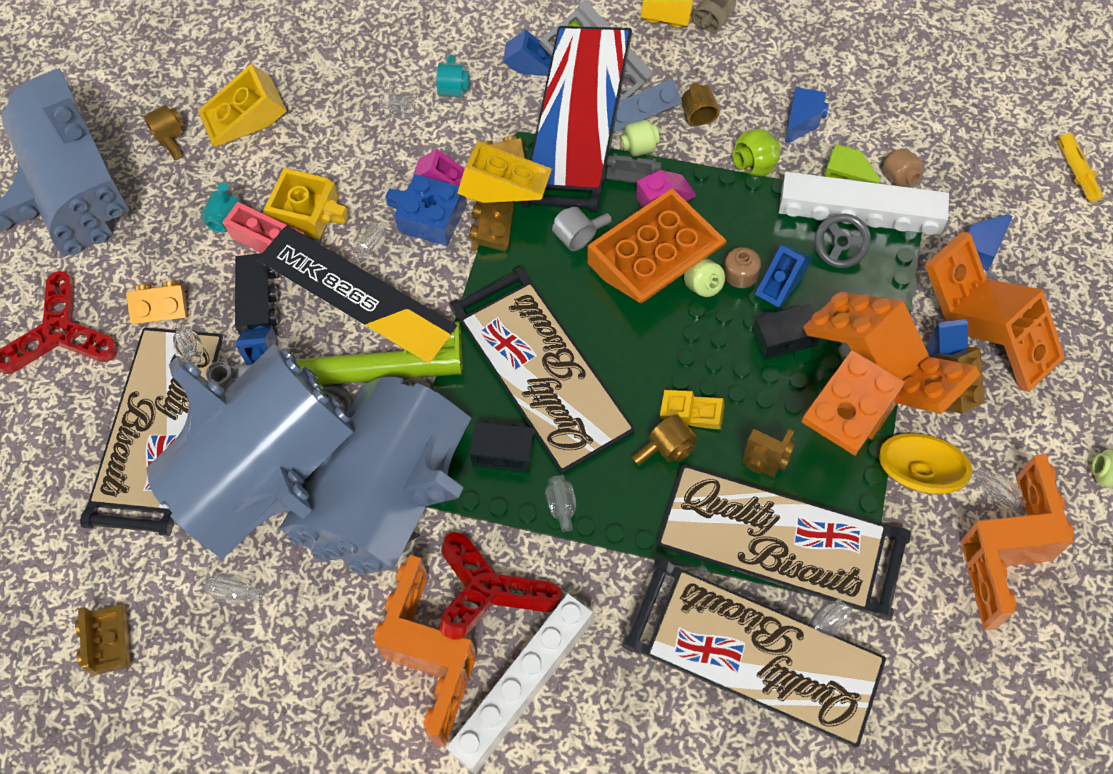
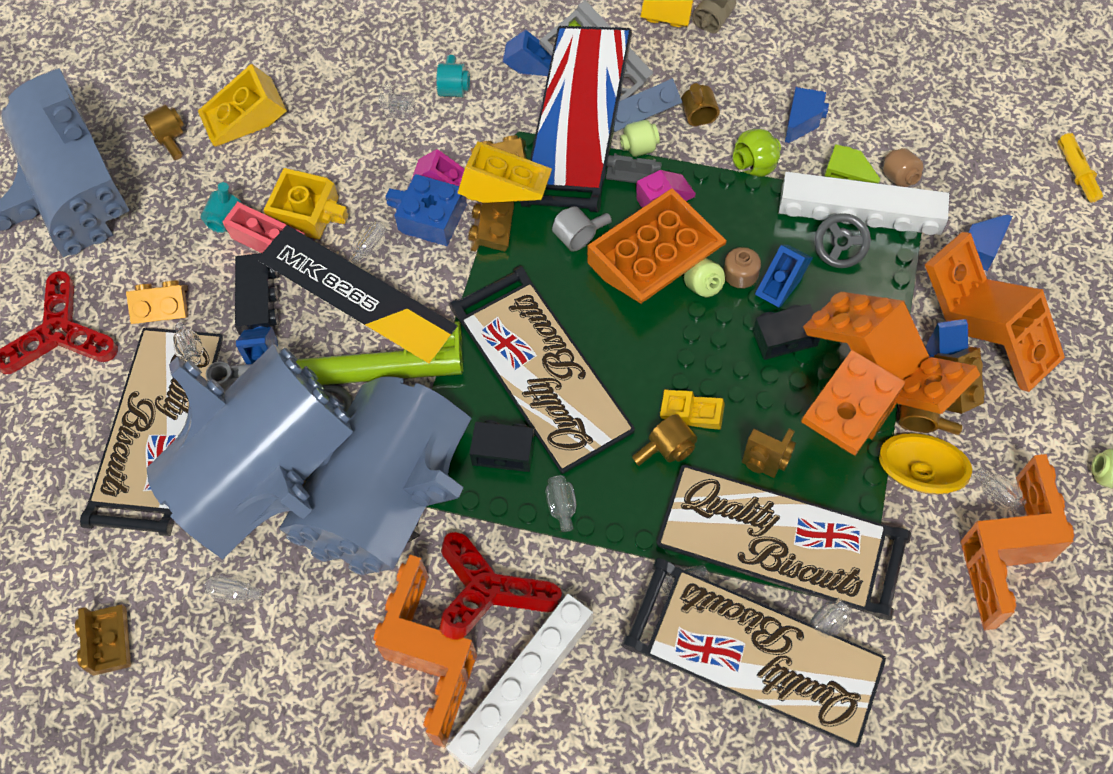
none -> pearl gold piece [899,404,963,435]

